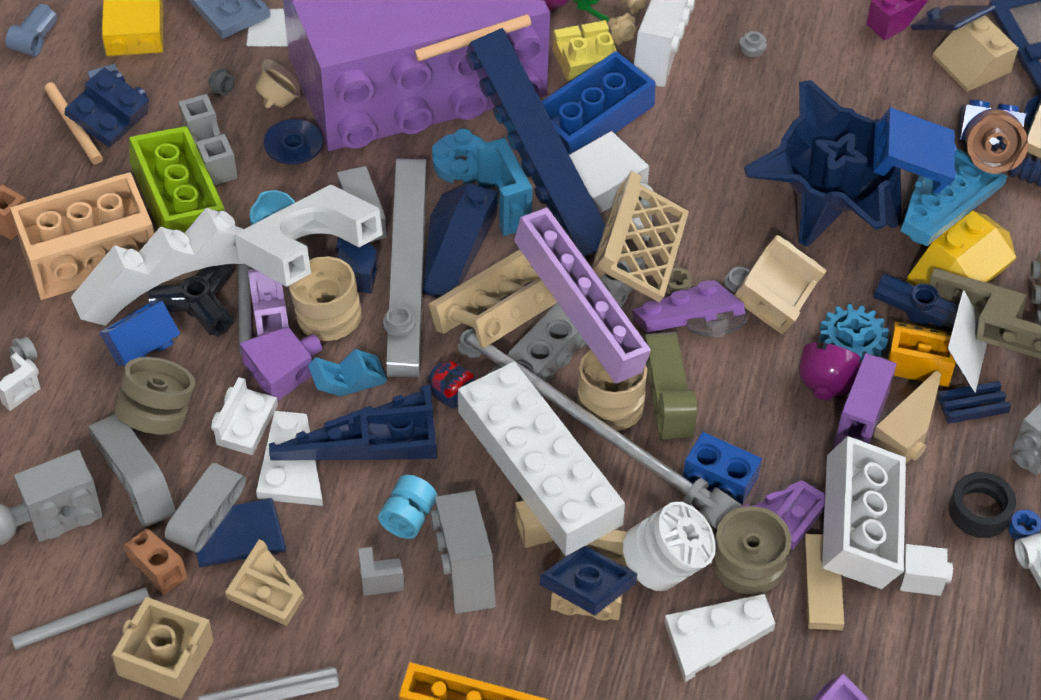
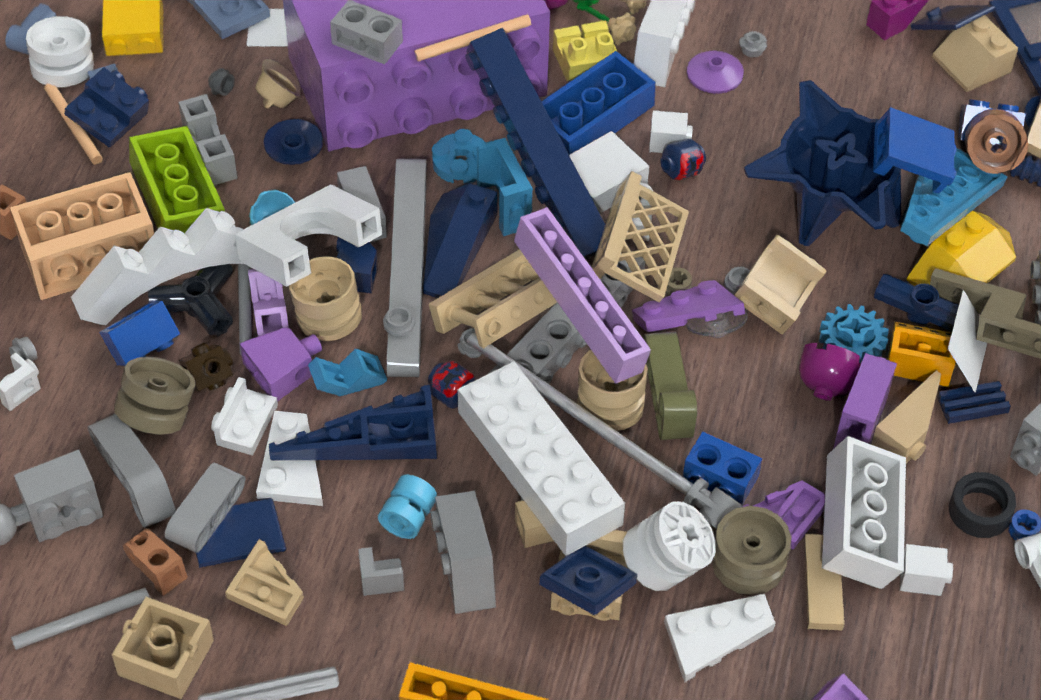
none -> white wheel [26,16,94,87]
none -> dark brown brick [178,342,233,391]
none -> light grey brick [330,0,403,65]
none -> white brick [649,111,693,153]
none -> dark blue head [660,139,706,181]
none -> medium lavender dish [687,51,744,94]

